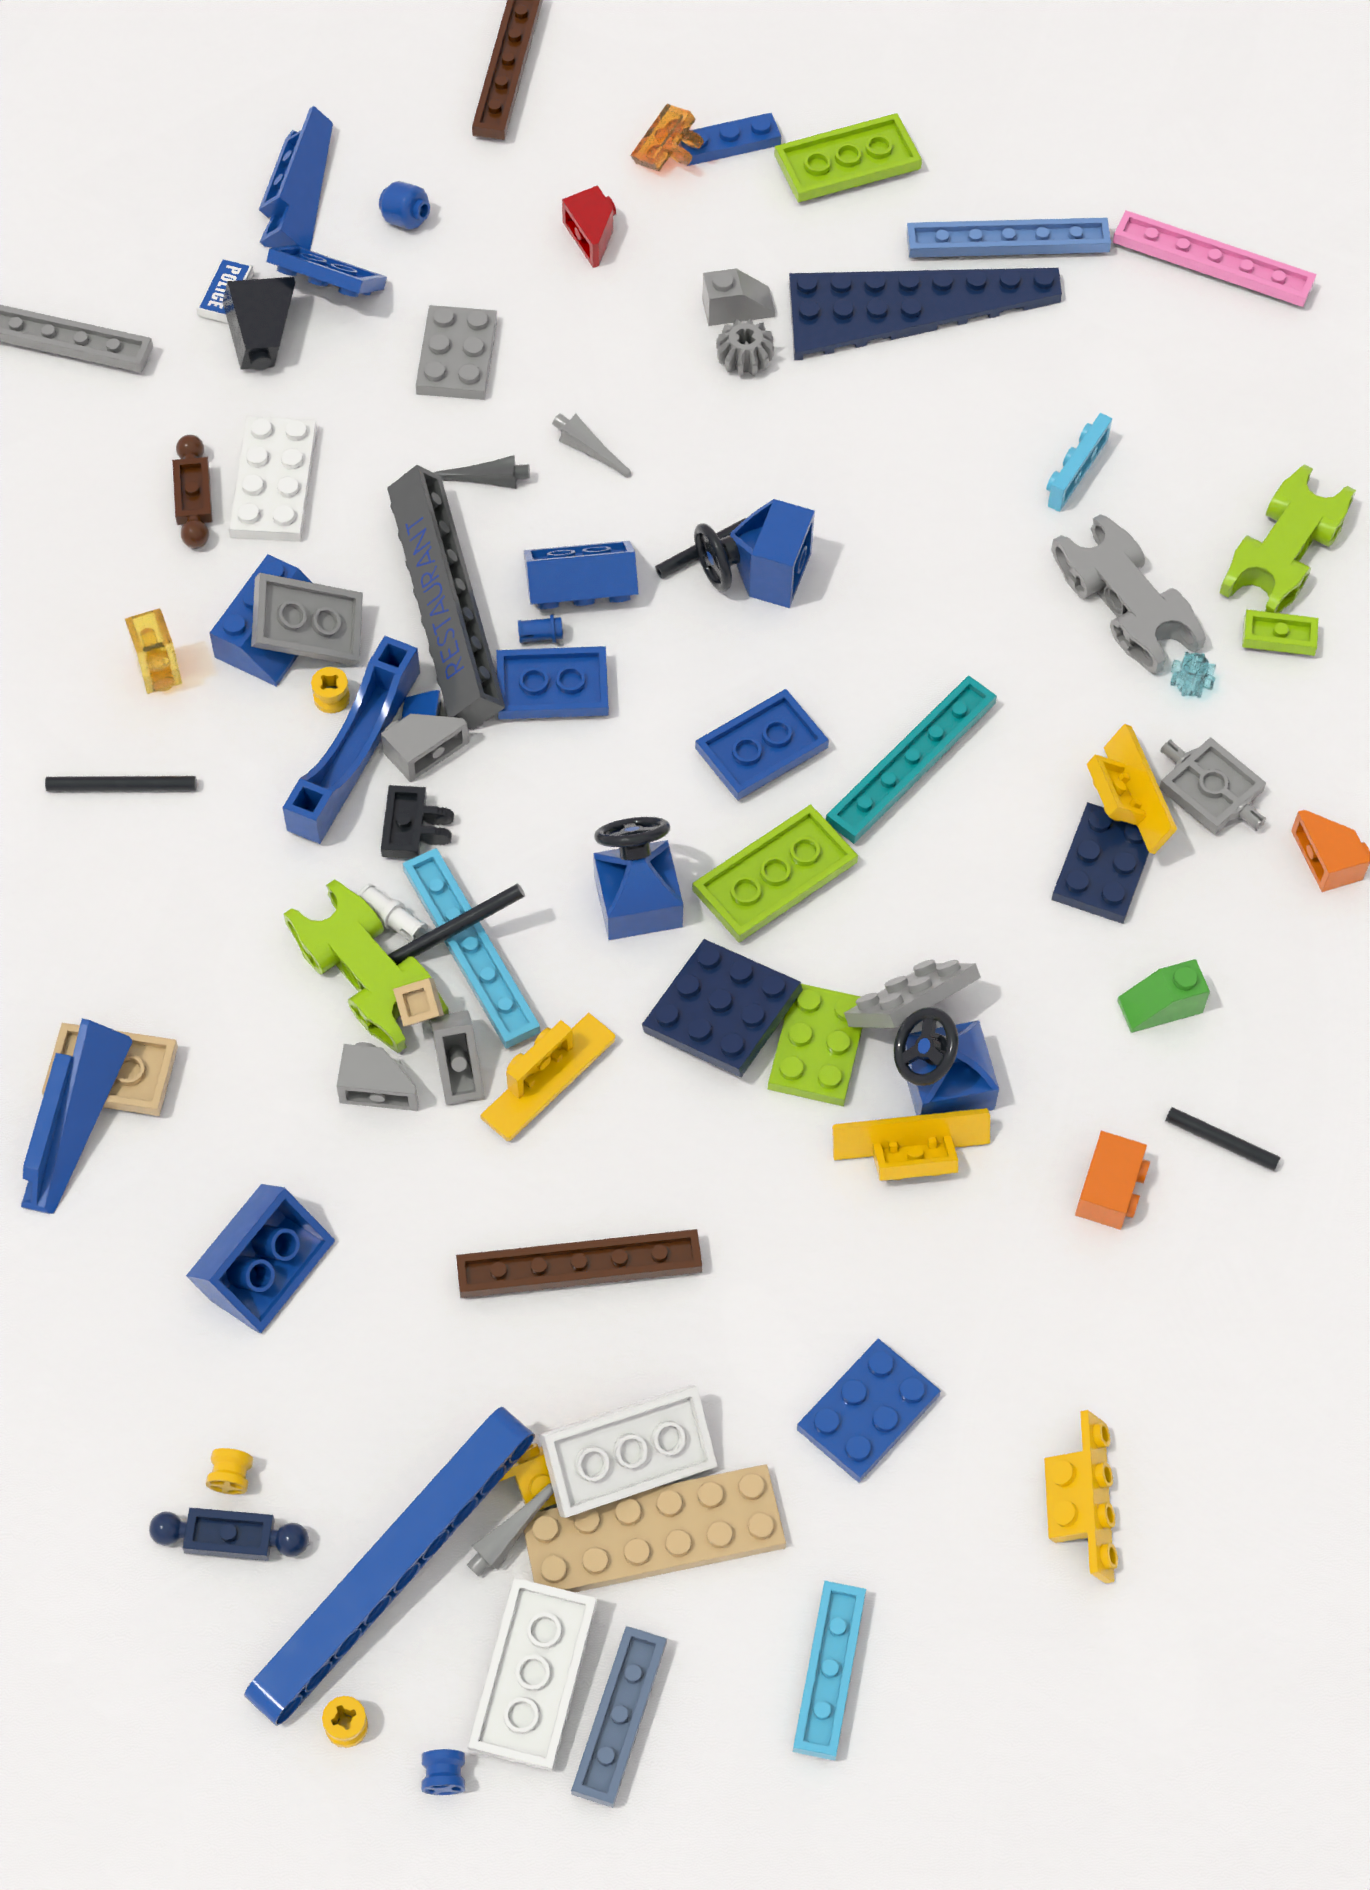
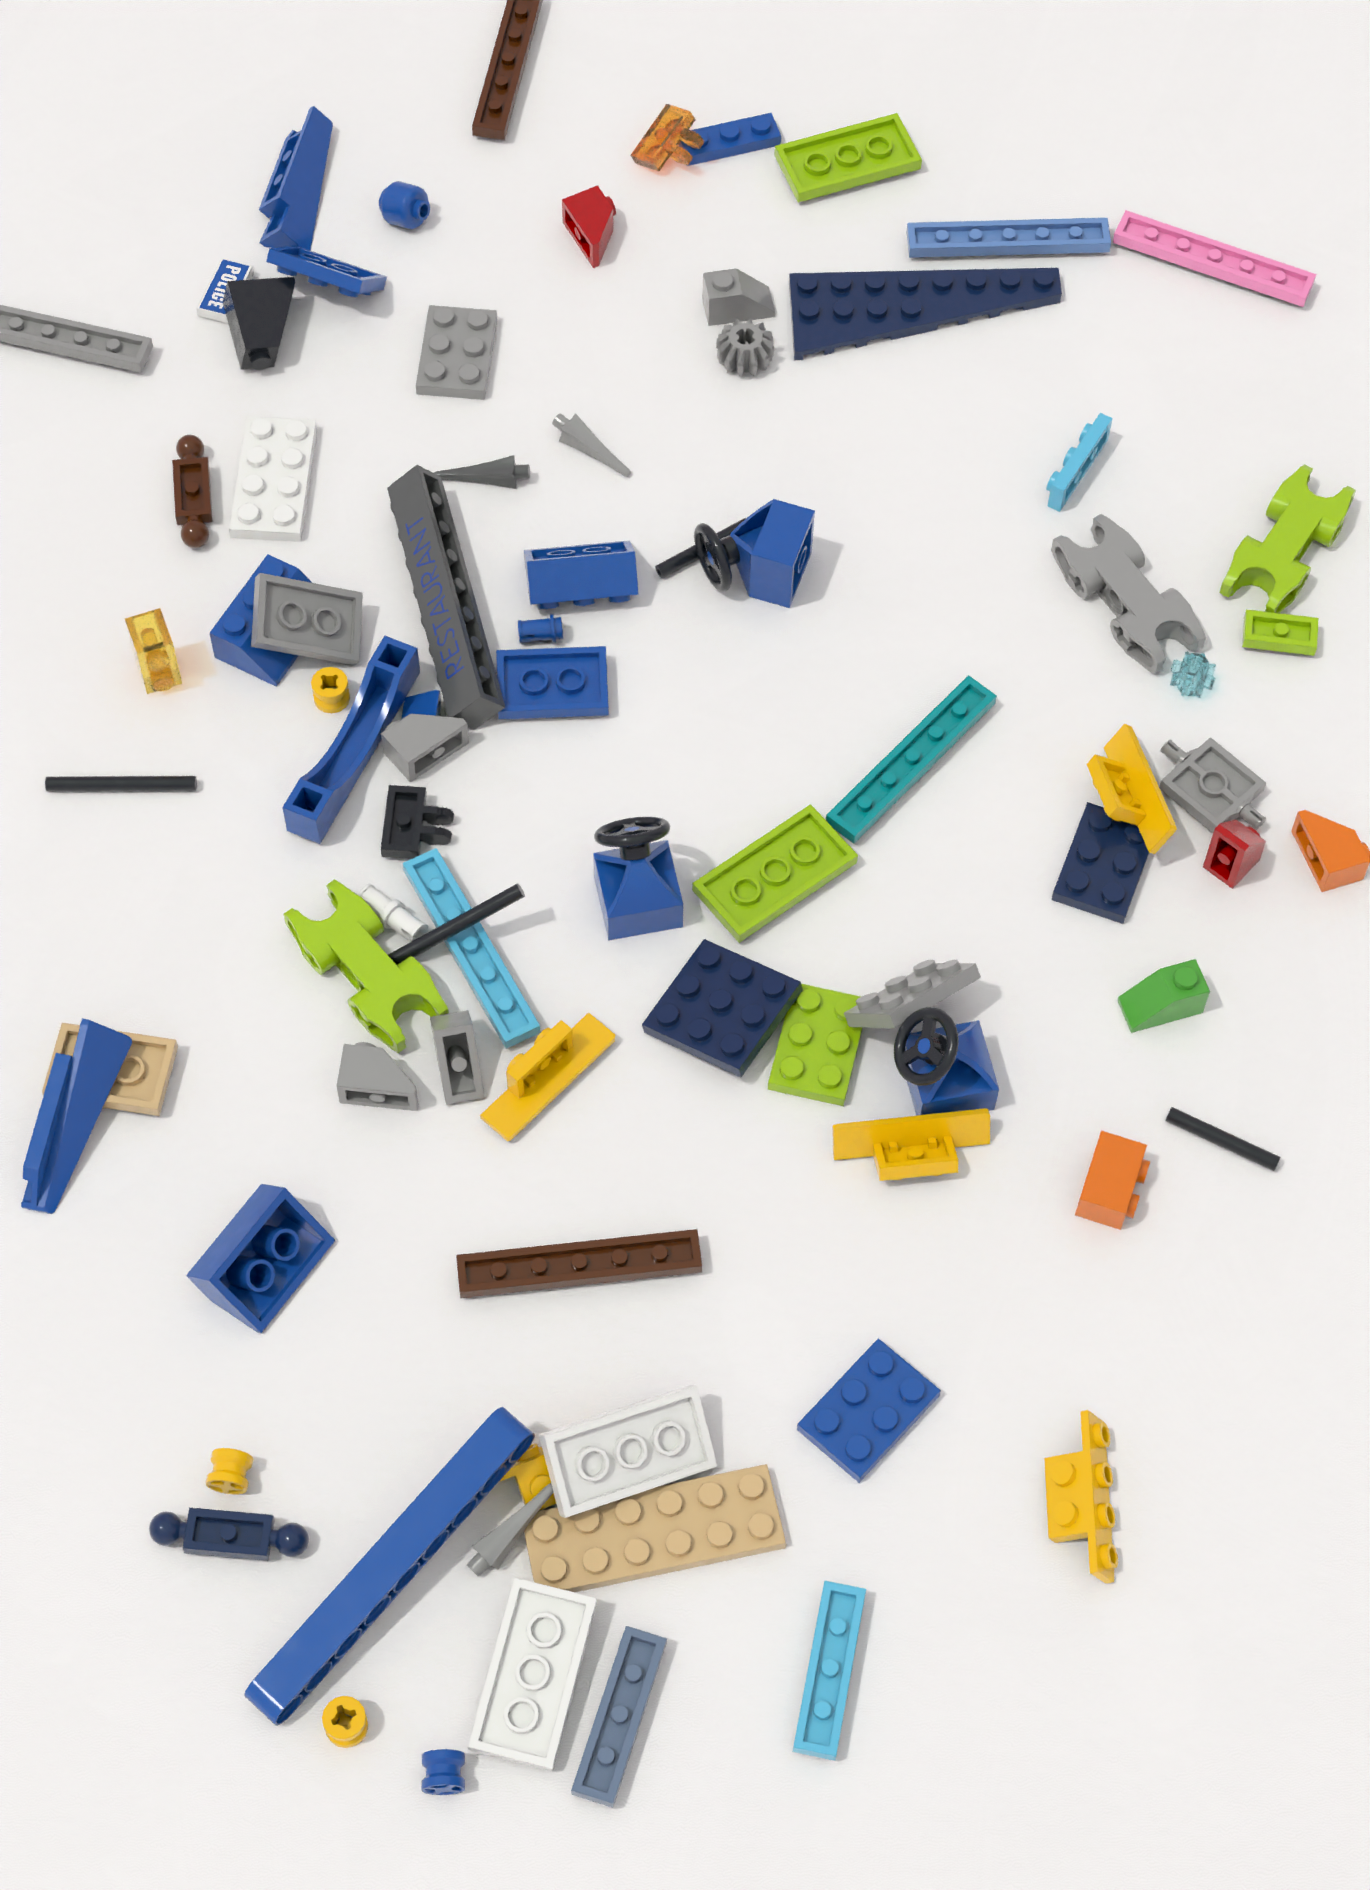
tan plate [393,978,444,1027] -> none
blue plate [695,689,829,801] -> none
none -> red slope [1203,819,1266,889]

